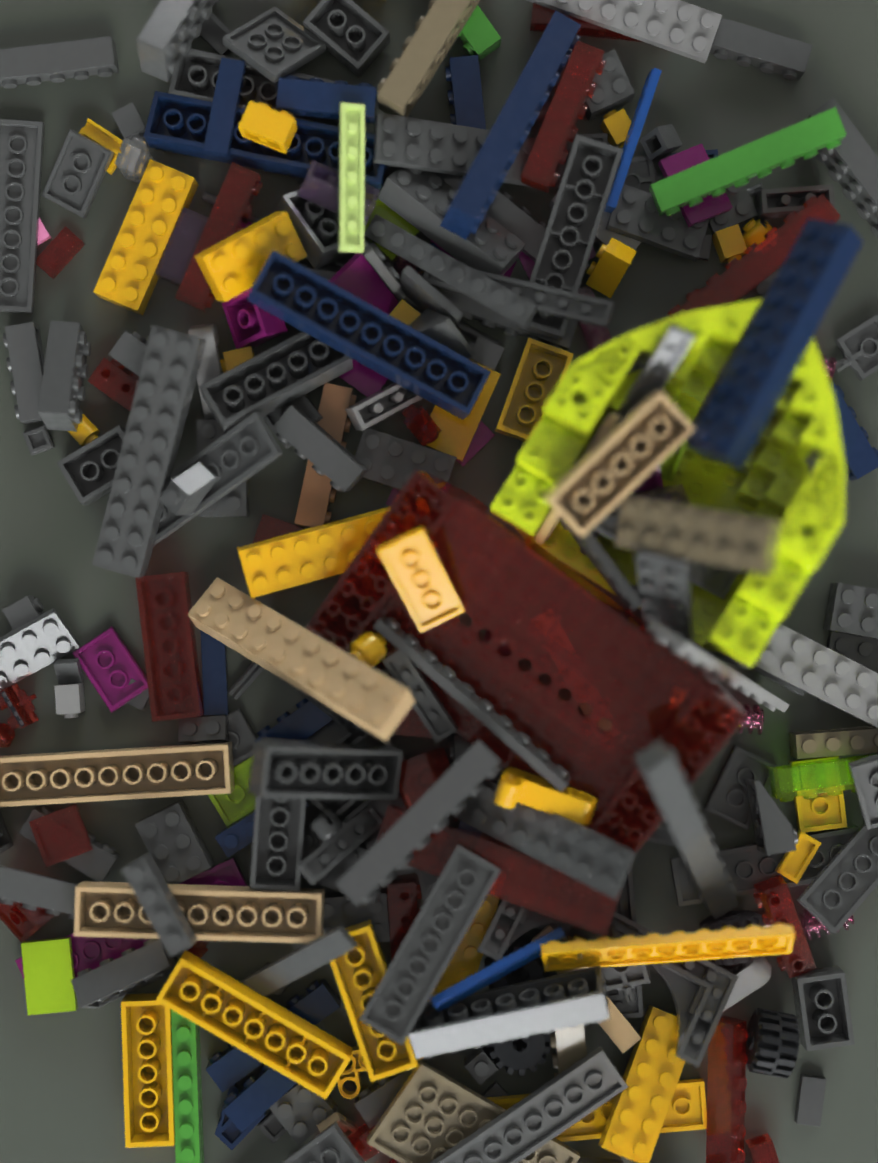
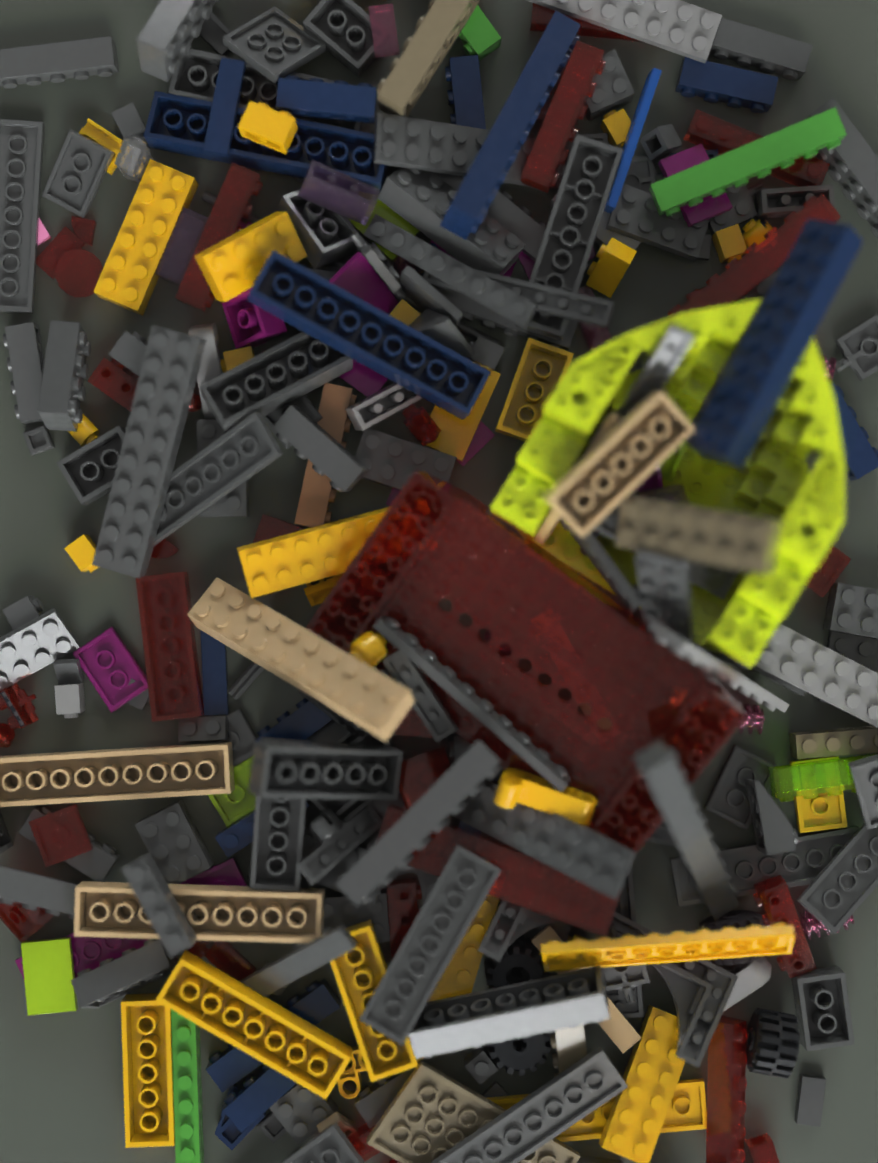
dark grey slope [159,462,218,516] -> none
yellowish green tile [338,102,365,253] -> none
yellow tile [377,526,465,633] -> none
blue tile [430,927,567,1012] -> none
yellow tile [775,830,822,884] -> none
none -> clear red tile [55,249,103,297]
none -> yellow brick [64,534,99,573]
none -> clear red tile [71,216,97,246]
none -> clear red tile [151,539,180,559]
none -> clear red hinge [188,393,202,412]
none -> clear red plate [204,941,256,981]
none -> yellow plate [304,572,356,607]
none -> clear pink tile [369,3,399,58]
none -> dark blue brick [675,57,779,113]
none -> clear red brick [683,109,830,187]
none -> clear red plate [805,545,851,598]

